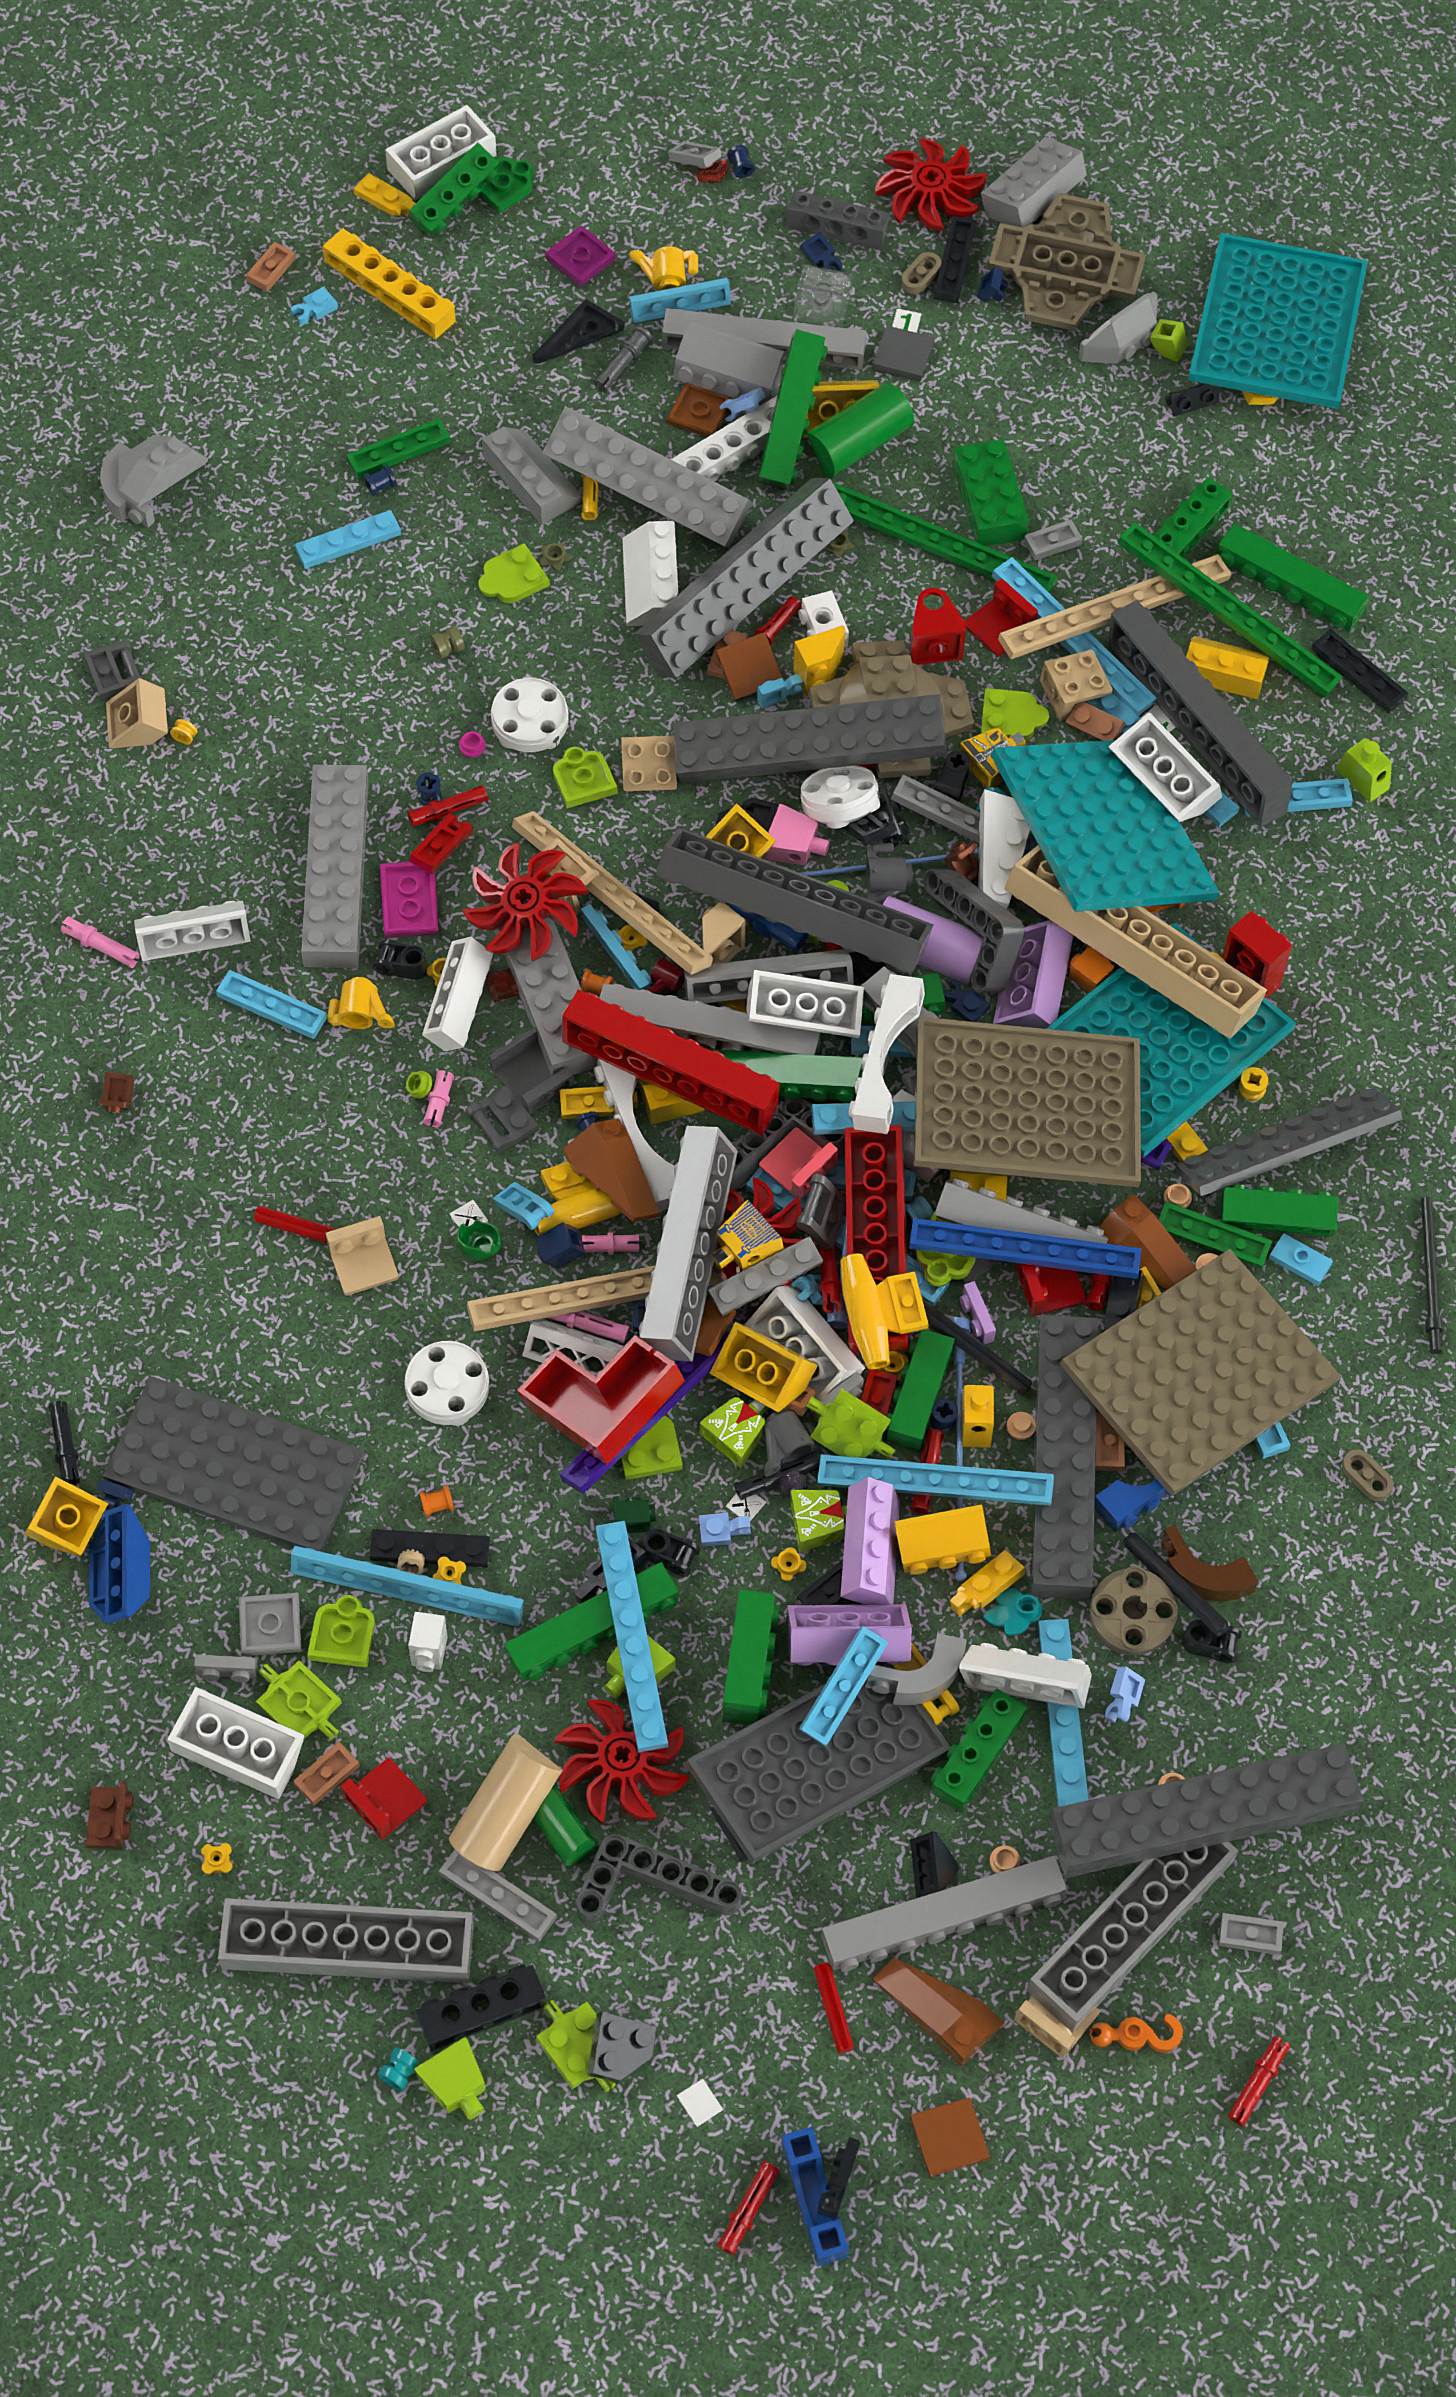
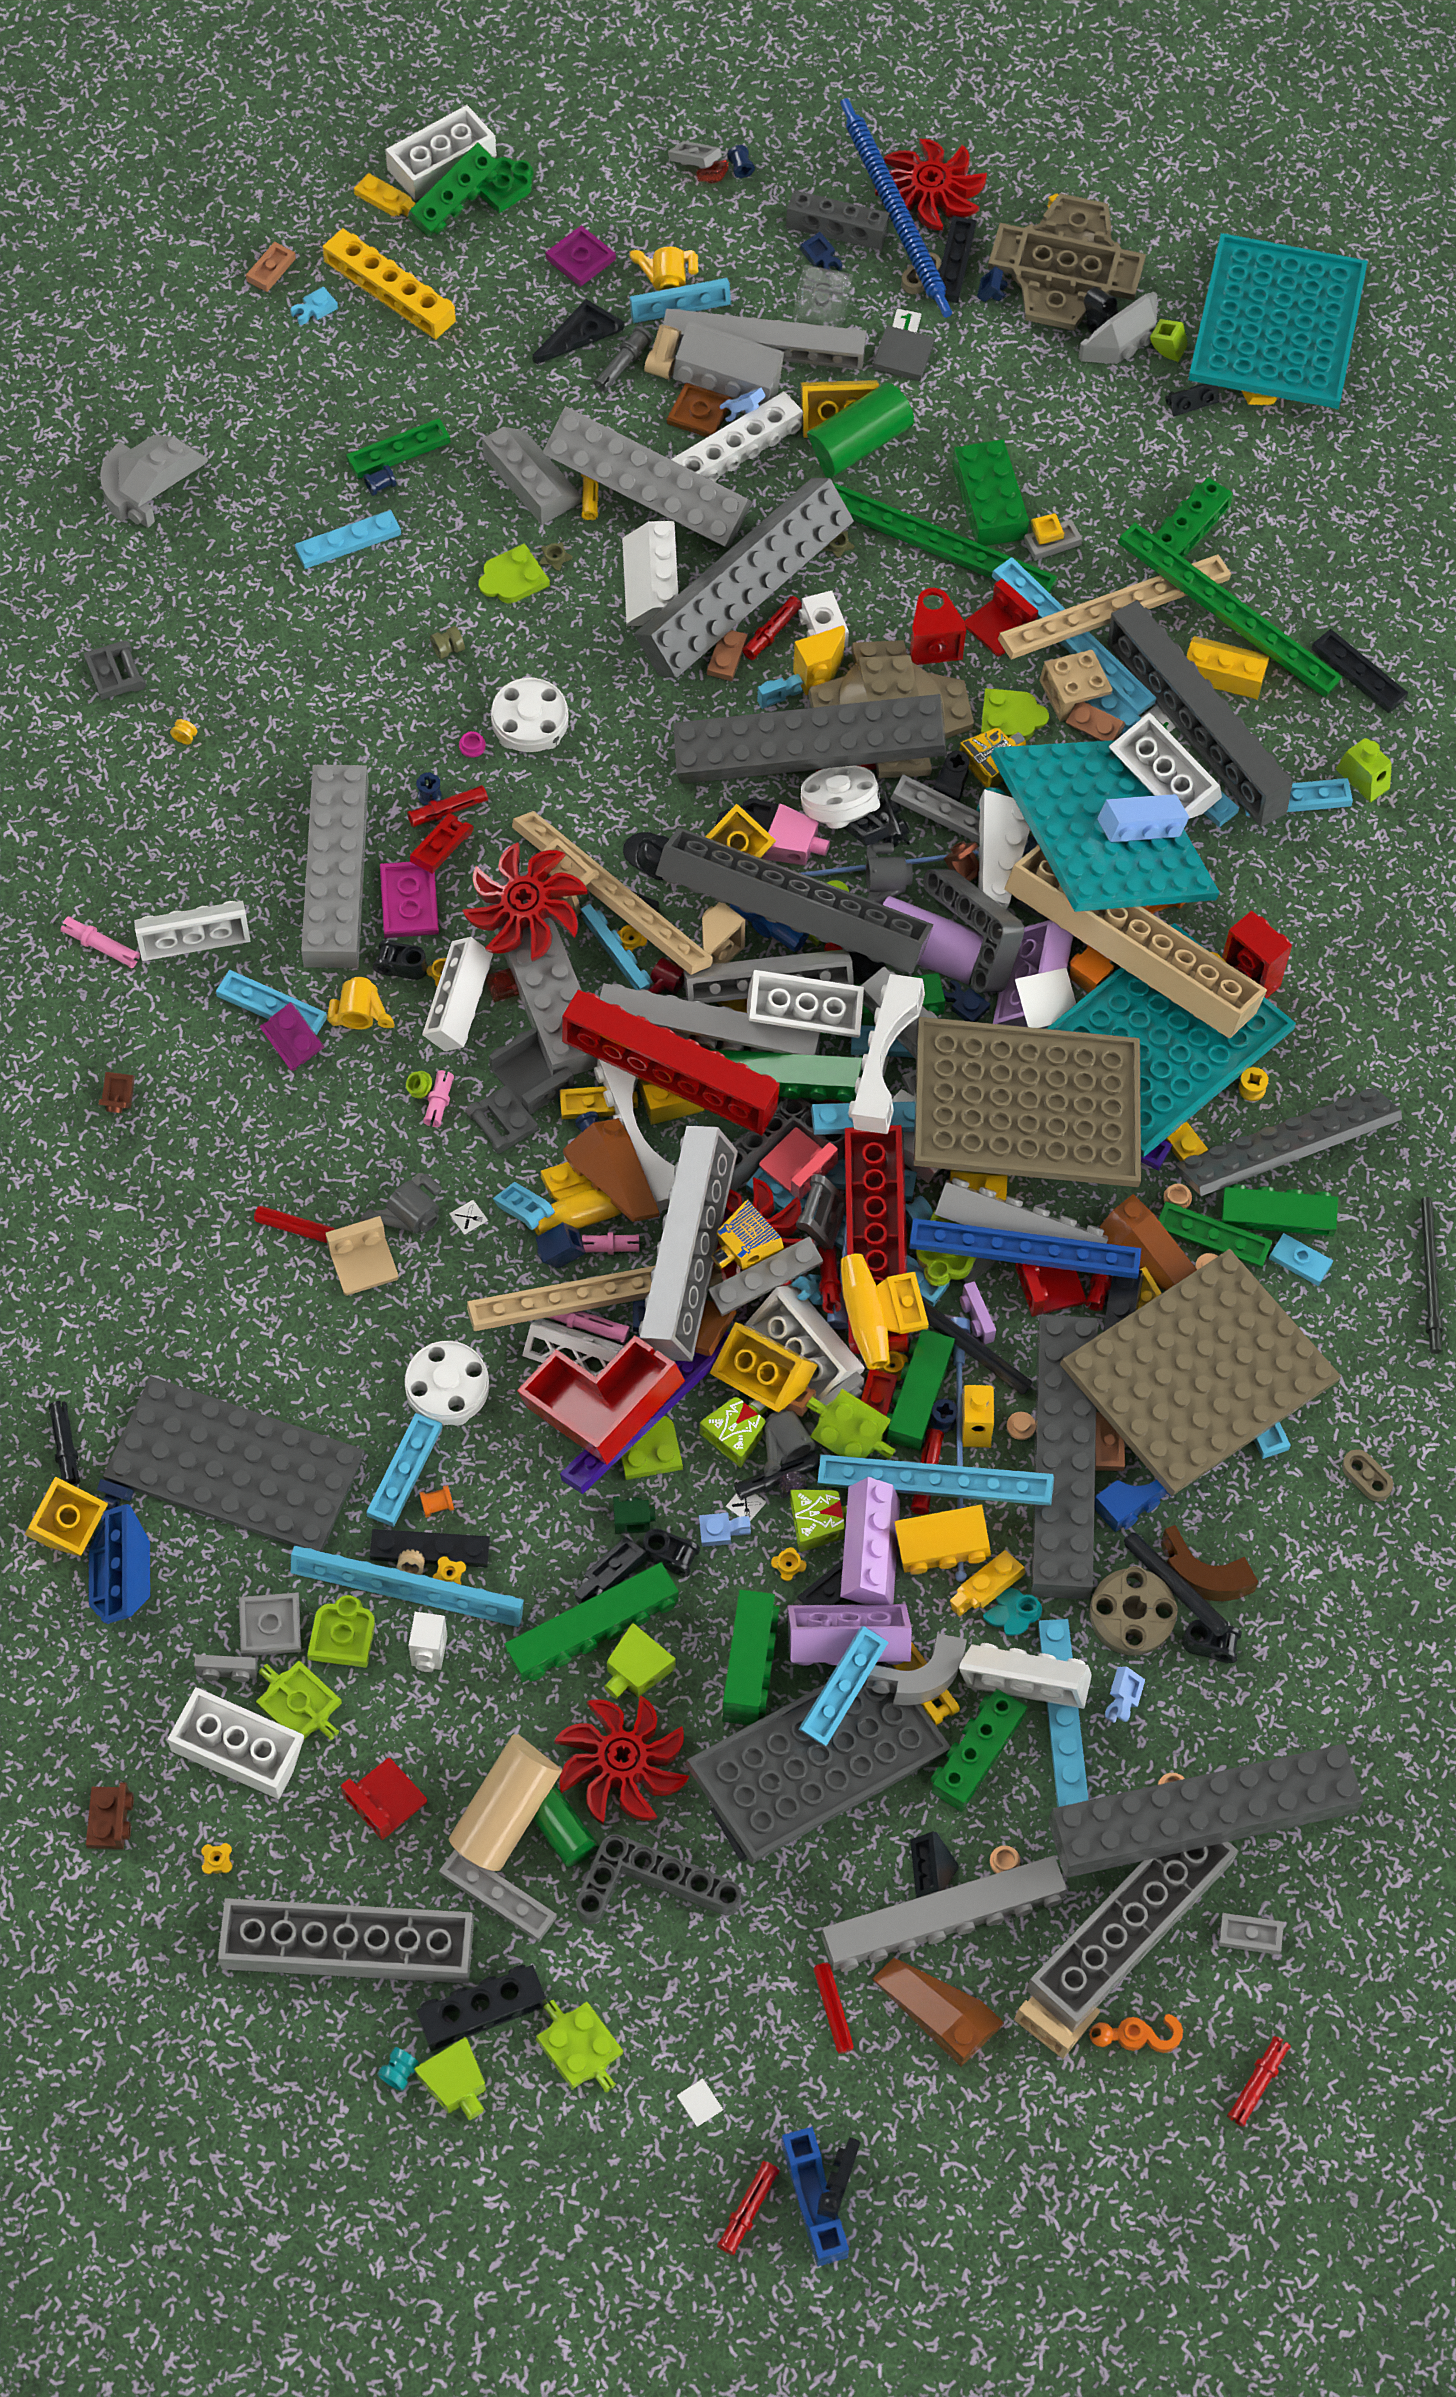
tan slope [106,678,168,748] -> none
nougat plate [293,1742,360,1806] -> none
green hair [456,1220,502,1261] -> none
lime plate [553,747,618,808] -> none
orange bush [580,969,614,996] -> none
plate [587,2012,657,2083] -> none
medium azure plate [596,1521,668,1753] -> none
tan bracket [621,736,677,791] -> none
dark orange tile [715,632,783,701] -> none
green brick [756,329,828,490] -> none
dark orange tile [910,2097,990,2178] -> none
light grey brick [981,137,1087,228] -> none
green brick [1216,523,1369,632] -> none
none -> magenta plate [259,1002,325,1071]
none -> dark grey piece [360,1173,442,1233]
none -> medium azure plate [366,1413,443,1527]
none -> black piece [623,832,670,880]
none -> tan piece [644,324,682,380]
none -> blue hose [840,98,952,318]
none -> white sticker [1015,968,1076,1028]
none -> yellow tile [1030,513,1064,545]
none -> black piece [1084,287,1118,334]
none -> light blue brick [1097,794,1190,842]

